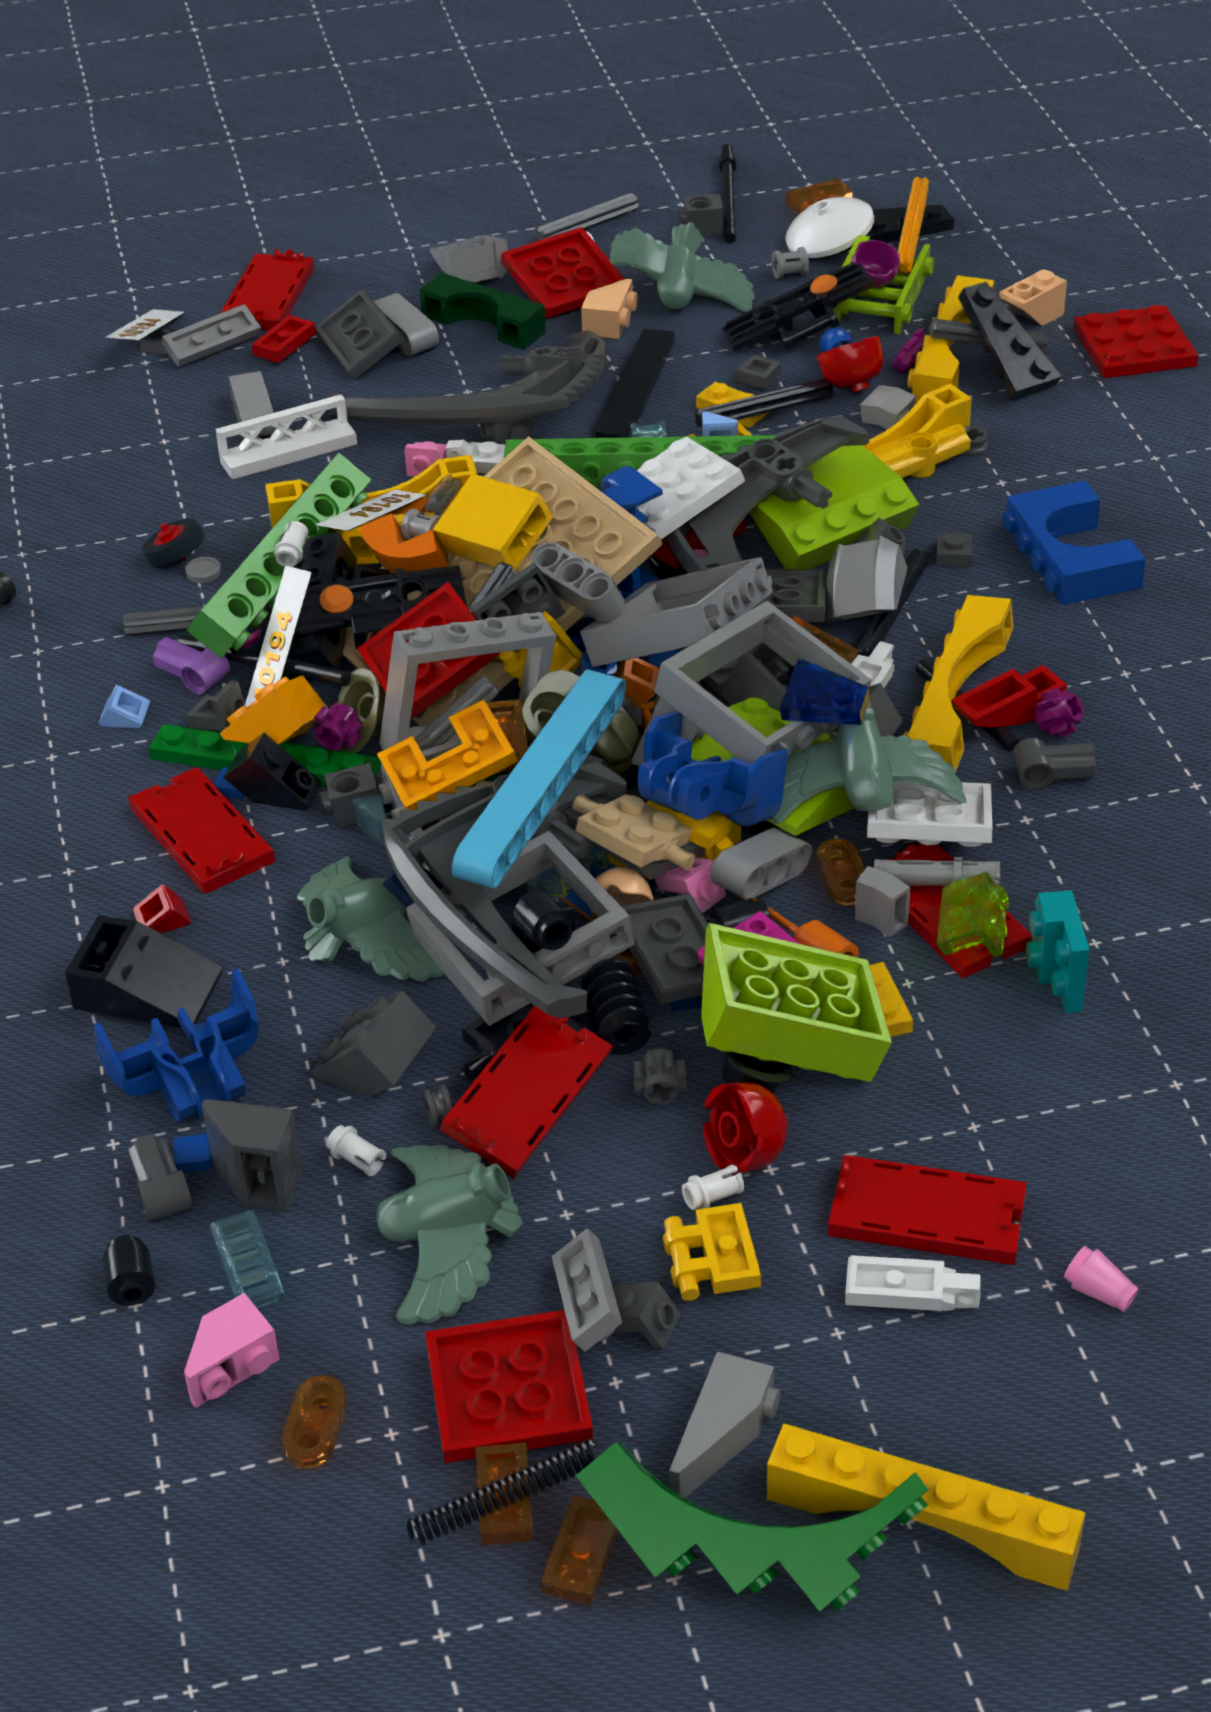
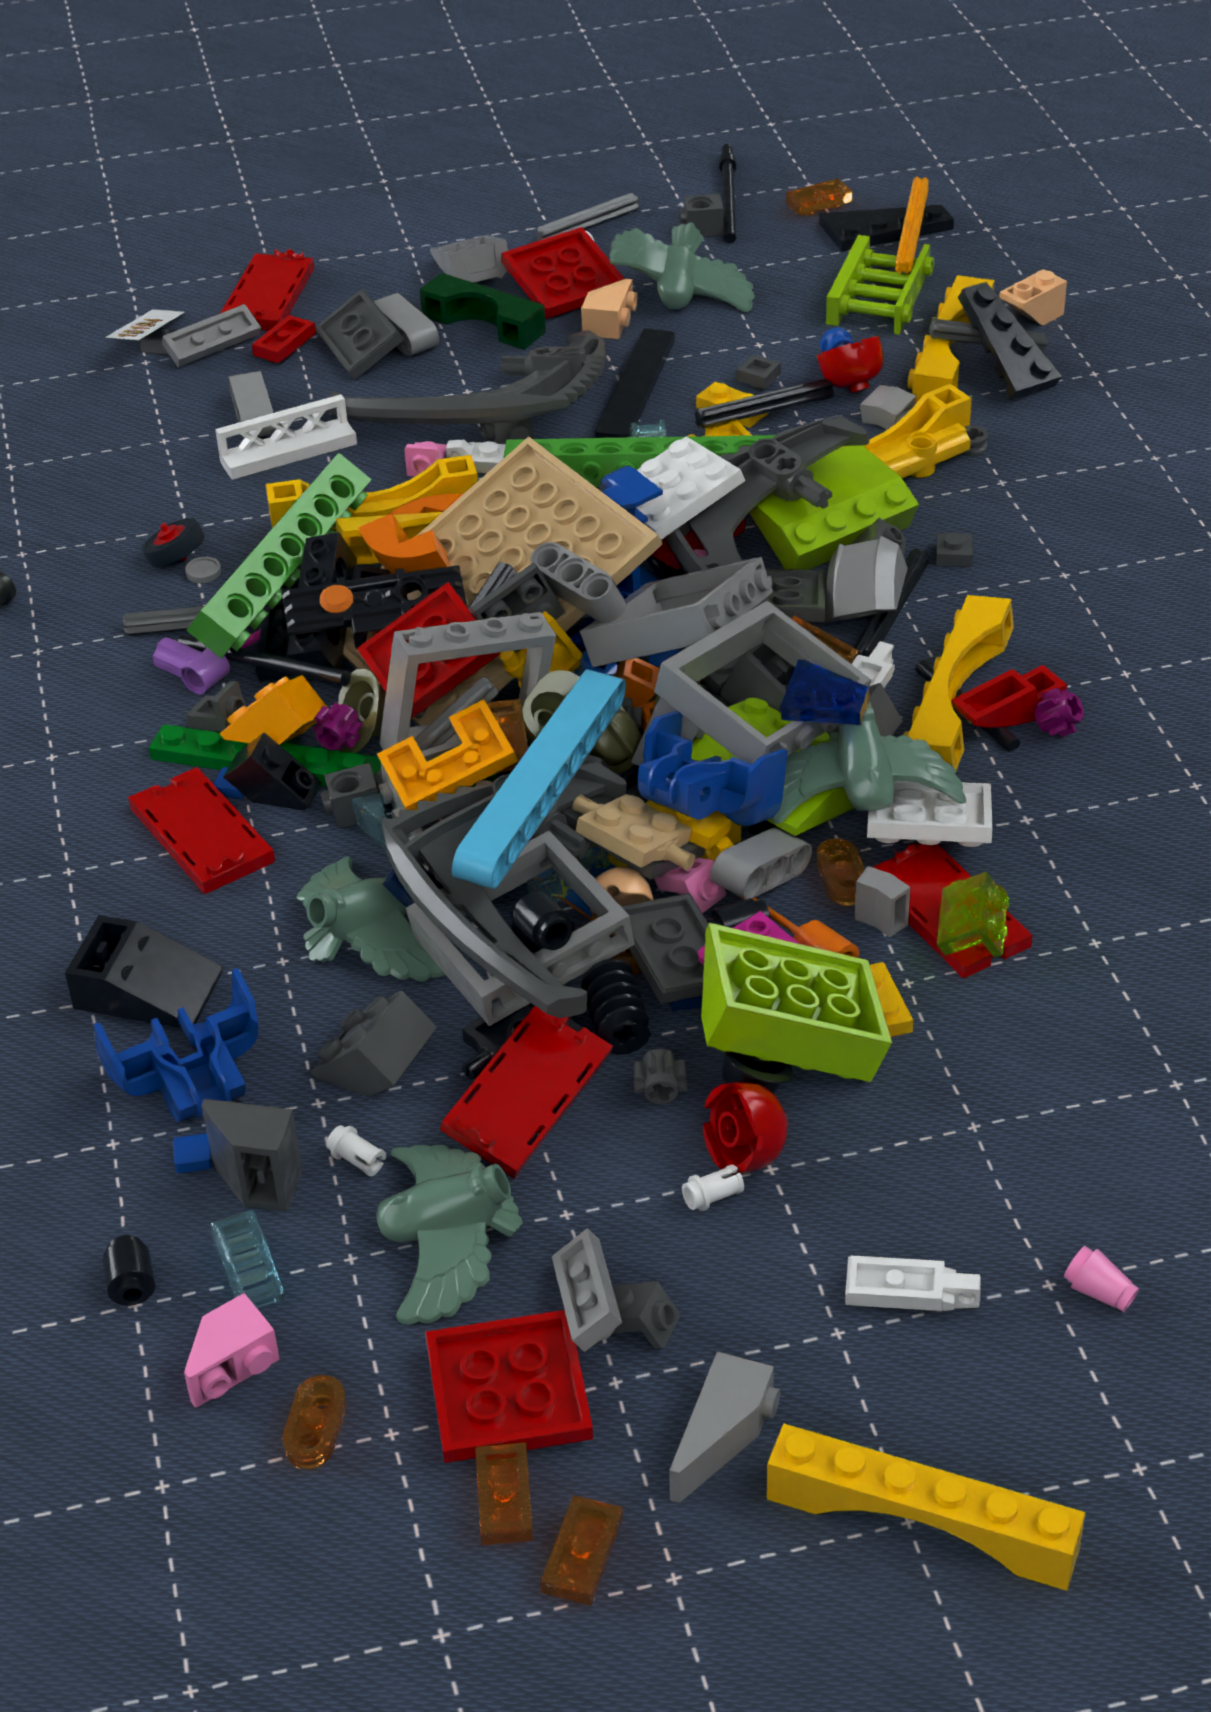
light blue slope [98,685,150,728] -> none
dark grey piece [128,1133,193,1223] -> none
red slope [133,884,191,933] -> none
white sticker [245,566,312,707] -> none
white pin [274,521,308,567] -> none
white sticker [315,490,426,531] -> none
light grey bush [401,509,443,546] -> none
black piece [406,1438,598,1546] -> none
dark grey bush [422,1084,453,1128] -> none
dark grey axle [425,474,462,515] -> none
yellow brick [432,473,553,571] -> none
green arch [576,1442,930,1612] -> none
yellow plate [662,1203,761,1301] -> none
light blue slope [702,412,738,436] -> none
black piece [722,262,875,351] -> none
light grey bush [771,247,809,279] -> none
white dish [785,197,874,258] -> none
red piece [828,1154,1027,1265] -> none
magenta hair [850,240,900,288] -> none
light grey pin [874,857,1001,890] -> none
magenta axle [892,329,930,374] -> none
blue arch [1002,480,1146,605] -> none
dark grey piece [1013,738,1096,790] -> none
teal plate [1026,890,1090,1013] -> none
red plate [1073,305,1199,379] -> none

